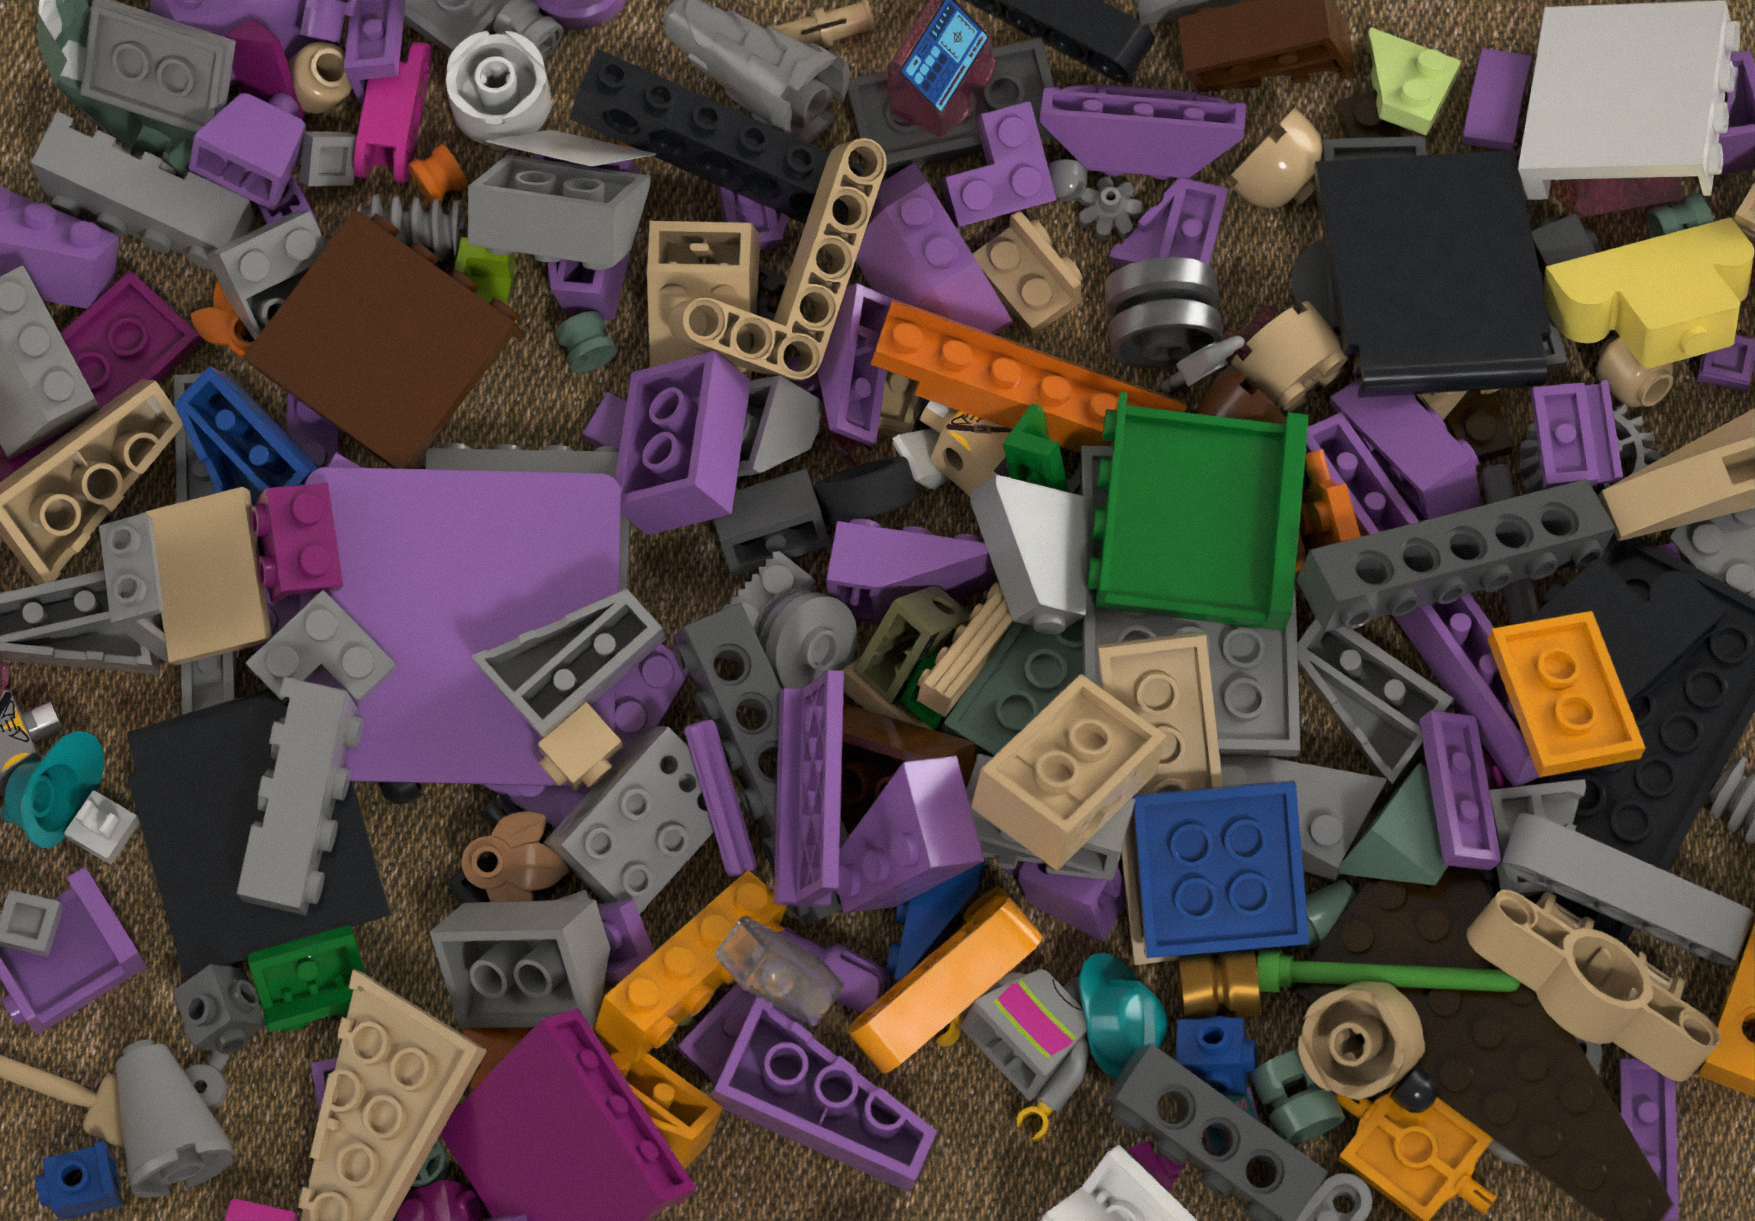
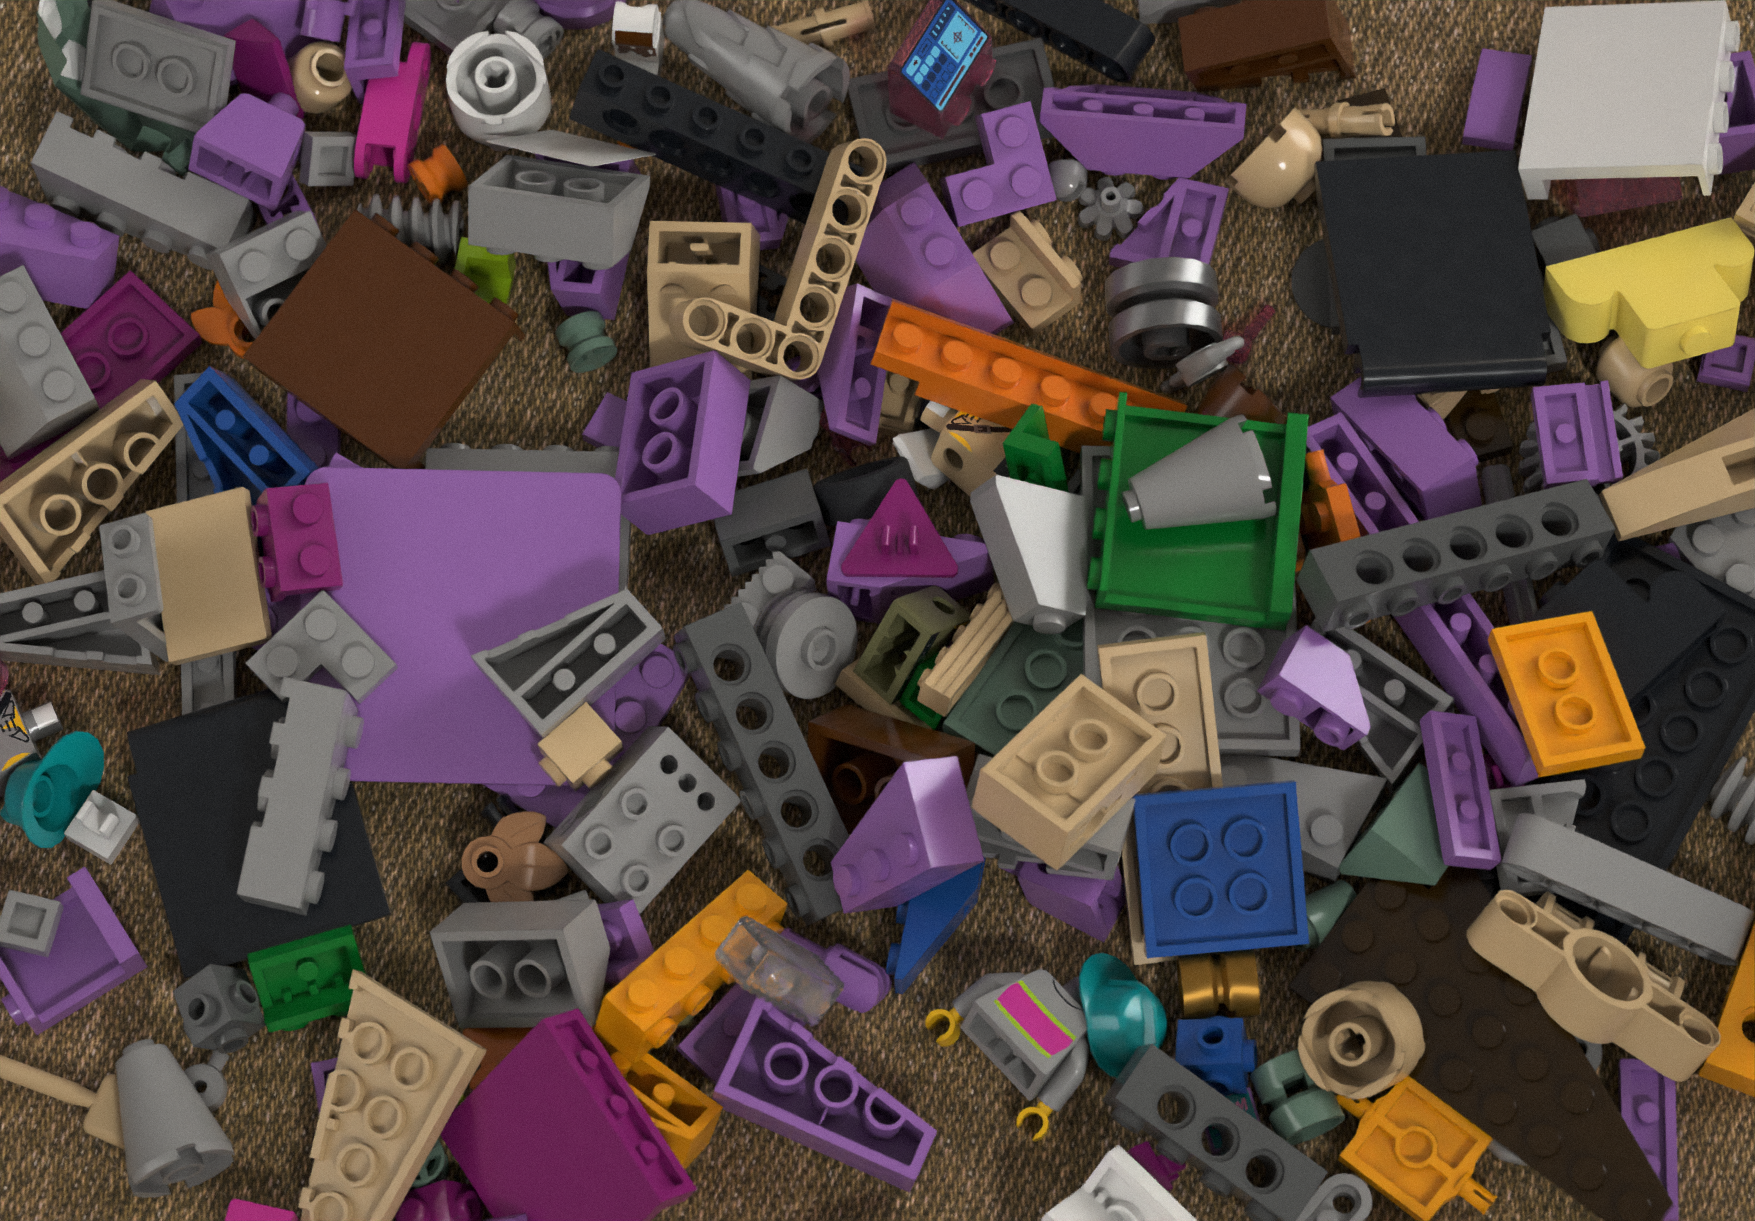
blue brick [35,1141,124,1221] -> none
black hinge [379,782,424,805] -> none
medium lavender axle [685,720,757,876] -> none
medium lavender fence [773,670,844,908] -> none
light orange beam [847,887,1043,1074] -> none
tan brick [1231,301,1348,417] -> none
bright green piece [1257,948,1521,993] -> none
yellowish green wing [1365,27,1461,136] -> none
black hinge [1389,1065,1438,1113] -> none
sand green wheel [1647,192,1714,238] -> none
none -> white leg [612,1,665,76]
none -> magenta piece [841,478,958,578]
none -> light grey cone [1122,415,1276,530]
none -> medium lavender slope [1257,625,1371,751]
none -> tan pin [1297,102,1395,139]

